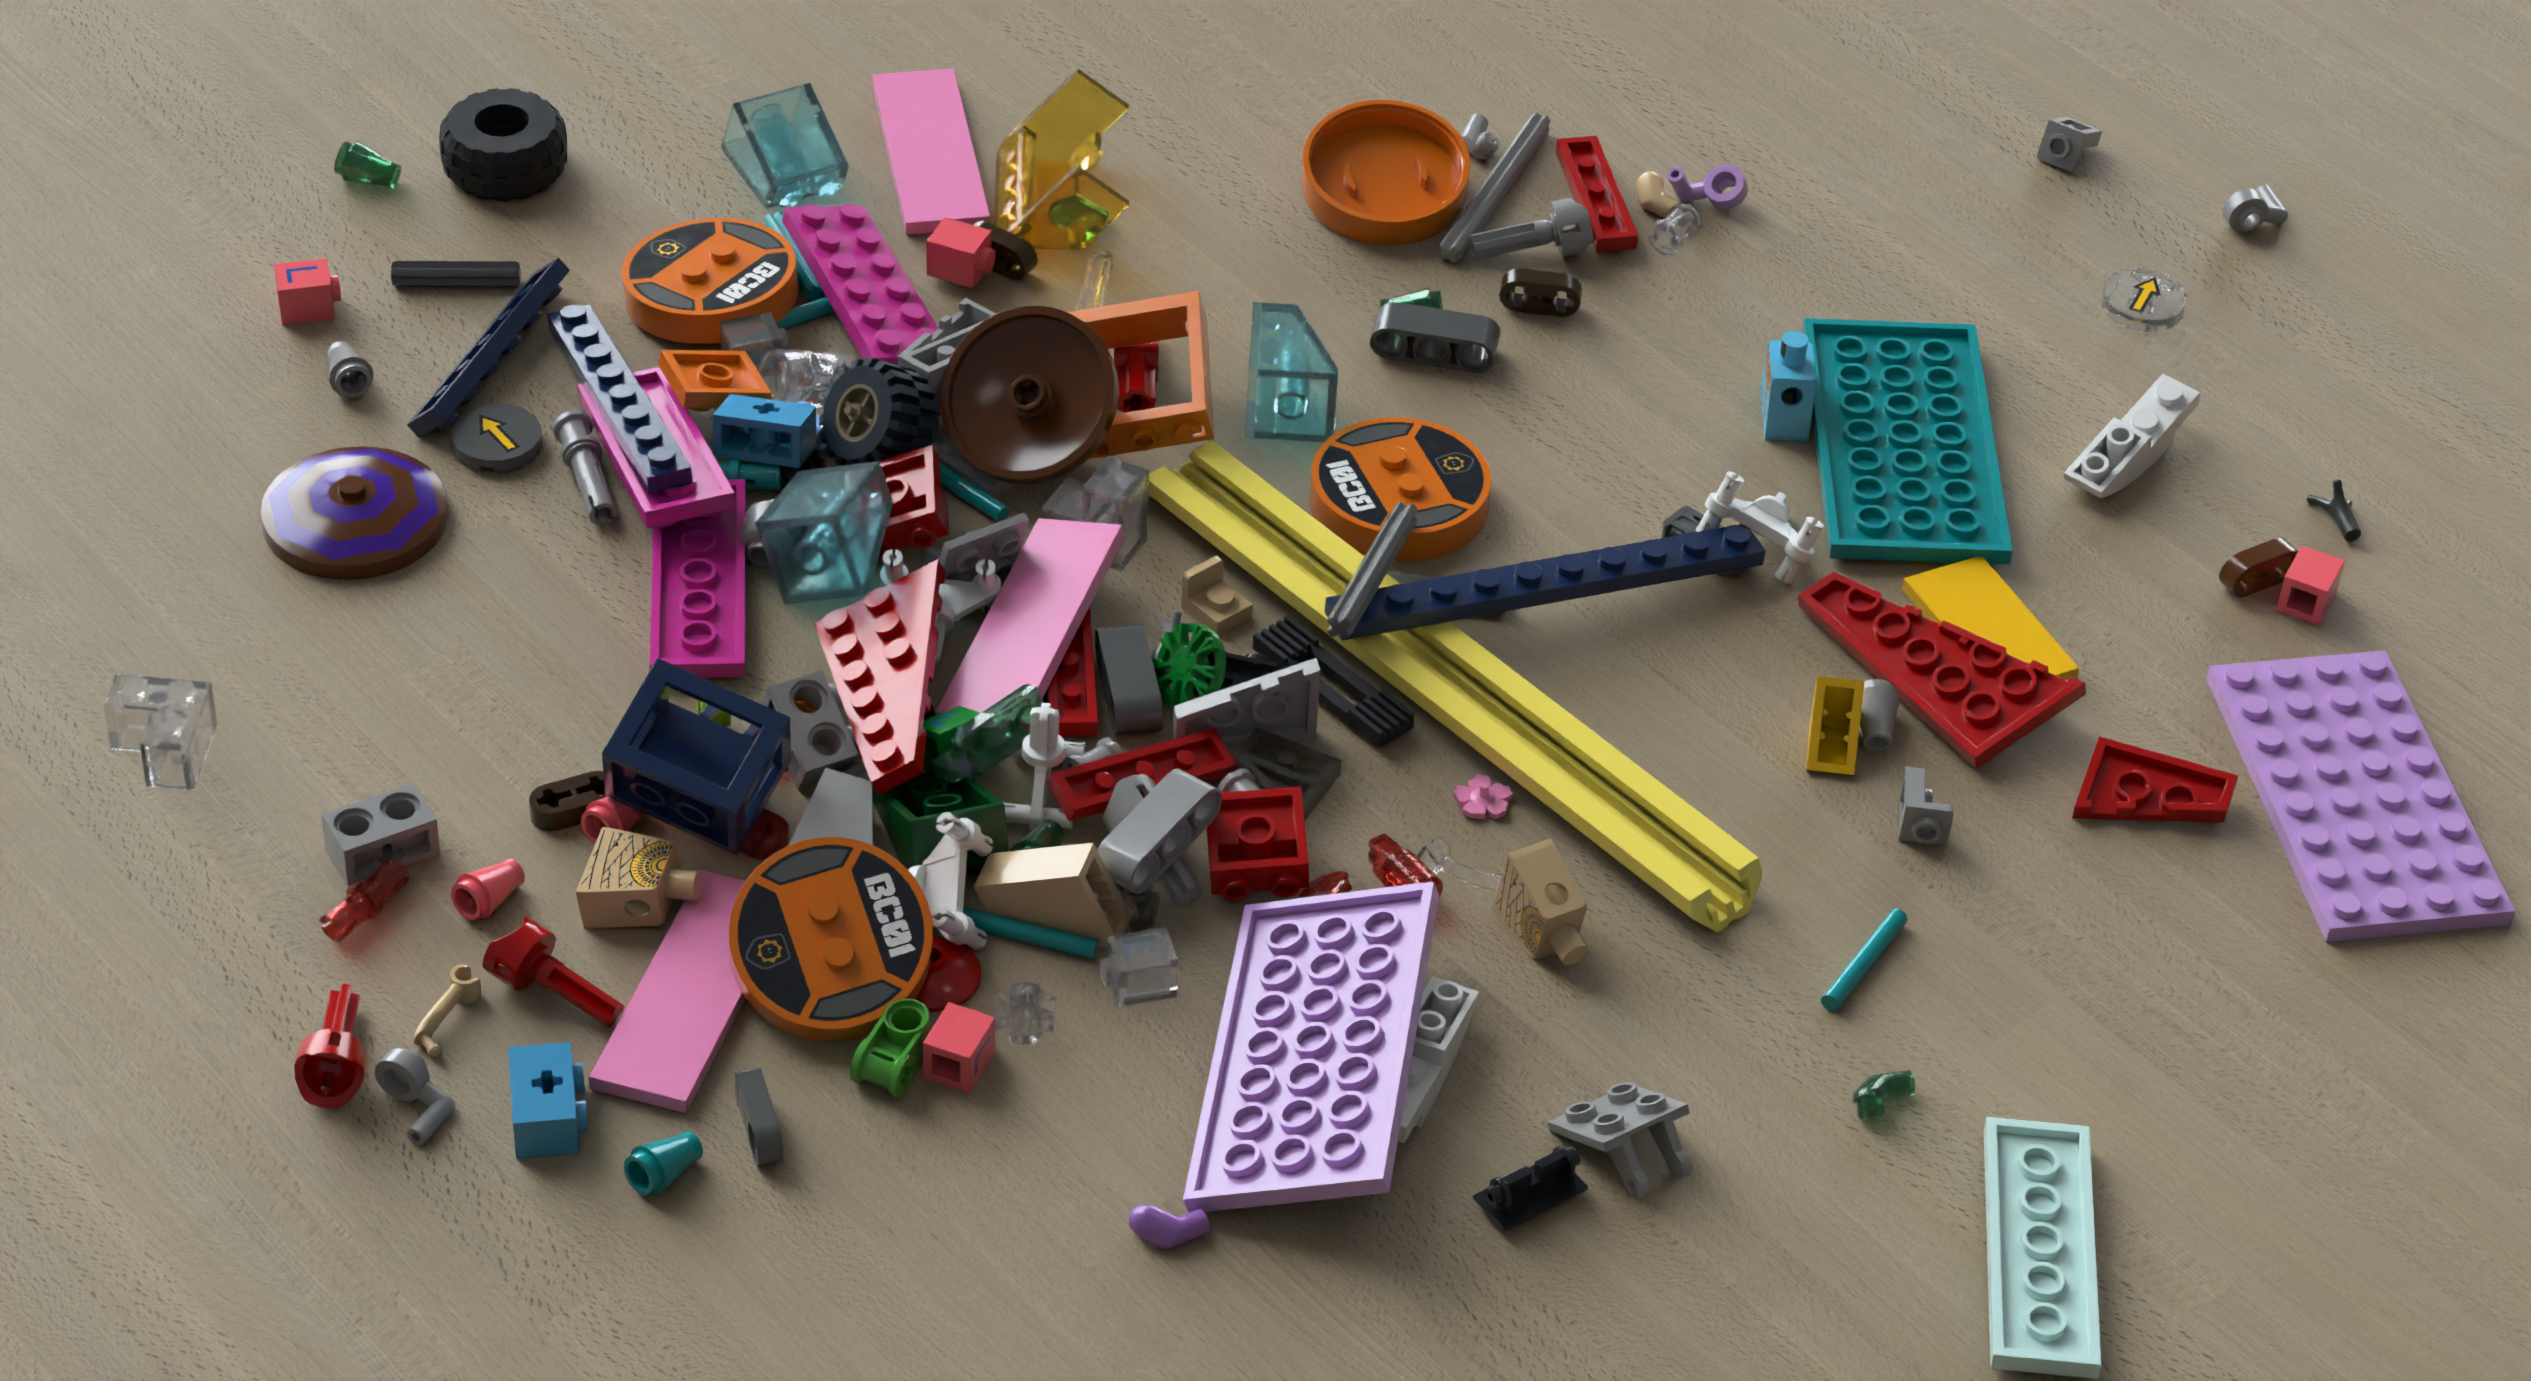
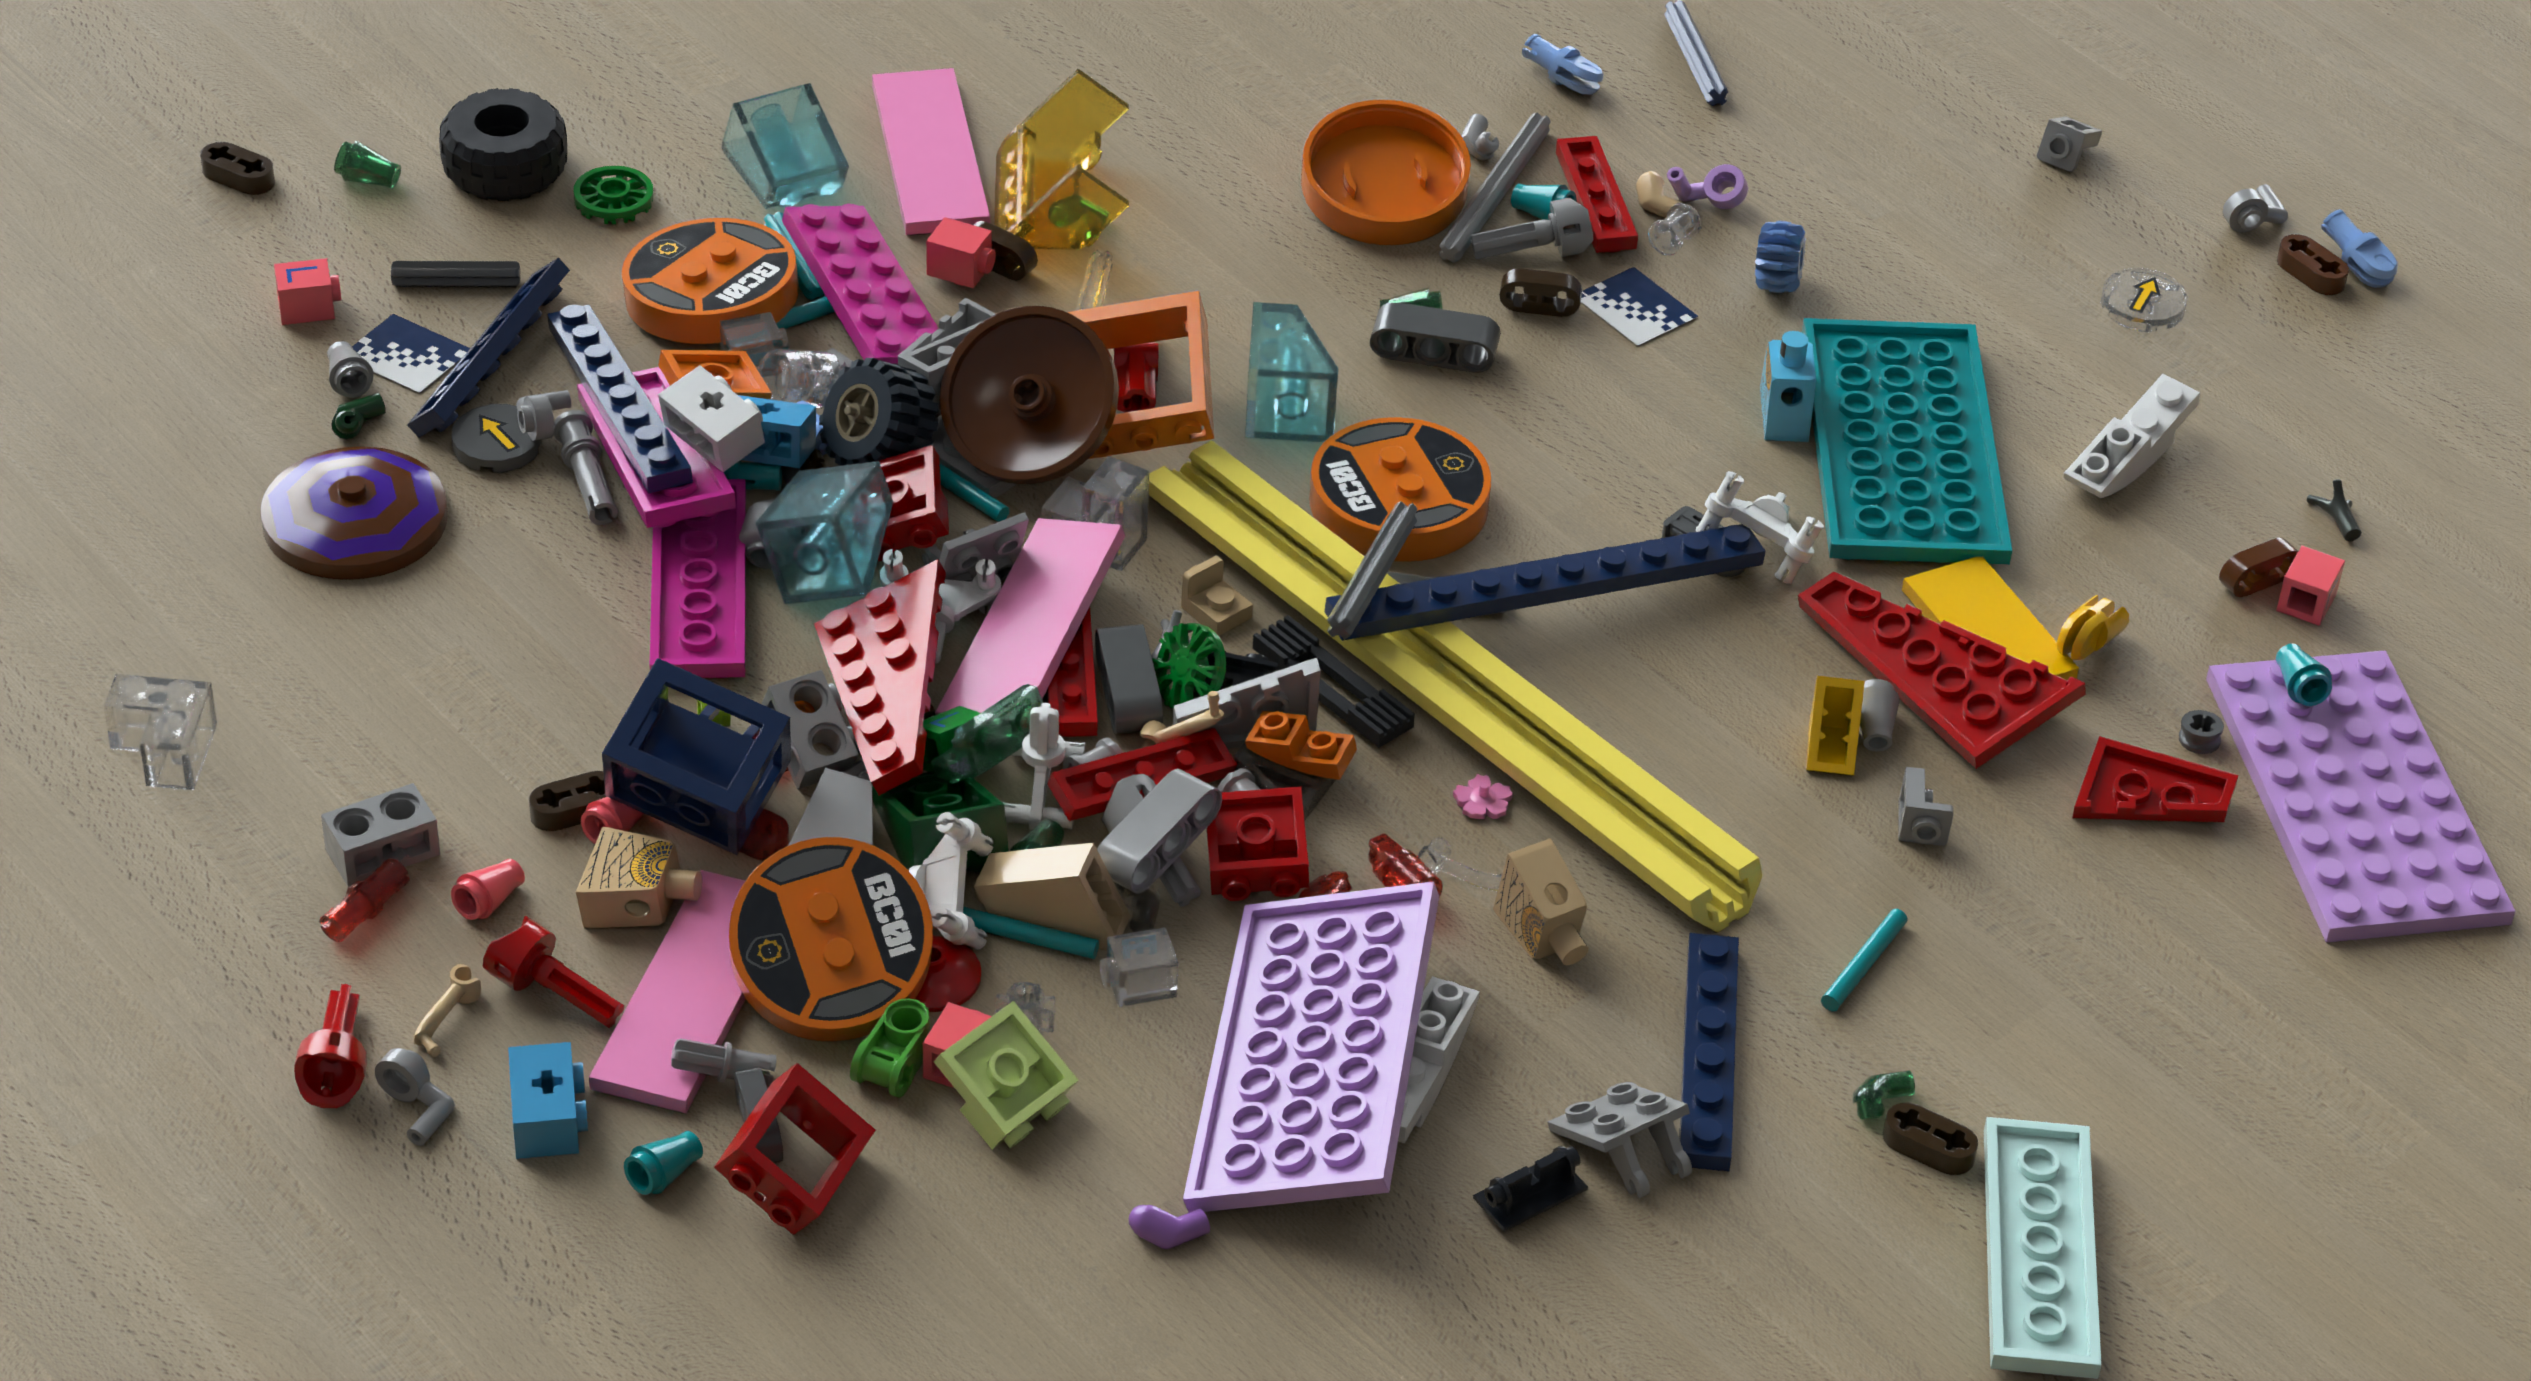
none -> dark brown beam [200,142,275,195]
none -> dark green arm [331,393,386,440]
none -> sticker [352,314,470,393]
none -> light grey plate [516,390,571,441]
none -> green wheel [573,166,654,225]
none -> white brick [658,365,765,472]
none -> light grey axle [671,1038,776,1087]
none -> red window [714,1063,876,1235]
none -> yellowish green plate [934,1001,1078,1150]
none -> tan piece [1140,691,1225,748]
none -> orange slope [1245,711,1357,780]
none -> teal cone [1511,183,1577,220]
none -> light blue arm [1522,34,1604,95]
none -> sticker [1581,267,1698,345]
none -> axle [1664,0,1728,106]
none -> dark blue plate [1679,933,1739,1172]
none -> medium blue gear [1755,221,1806,293]
none -> dark brown beam [1883,1103,1978,1175]
none -> yellow arm [2056,595,2129,660]
none -> dark grey bush [2179,710,2224,754]
none -> teal cone [2276,643,2332,706]
none -> reddish brown beam [2277,234,2349,295]
none -> light blue arm [2321,209,2398,288]

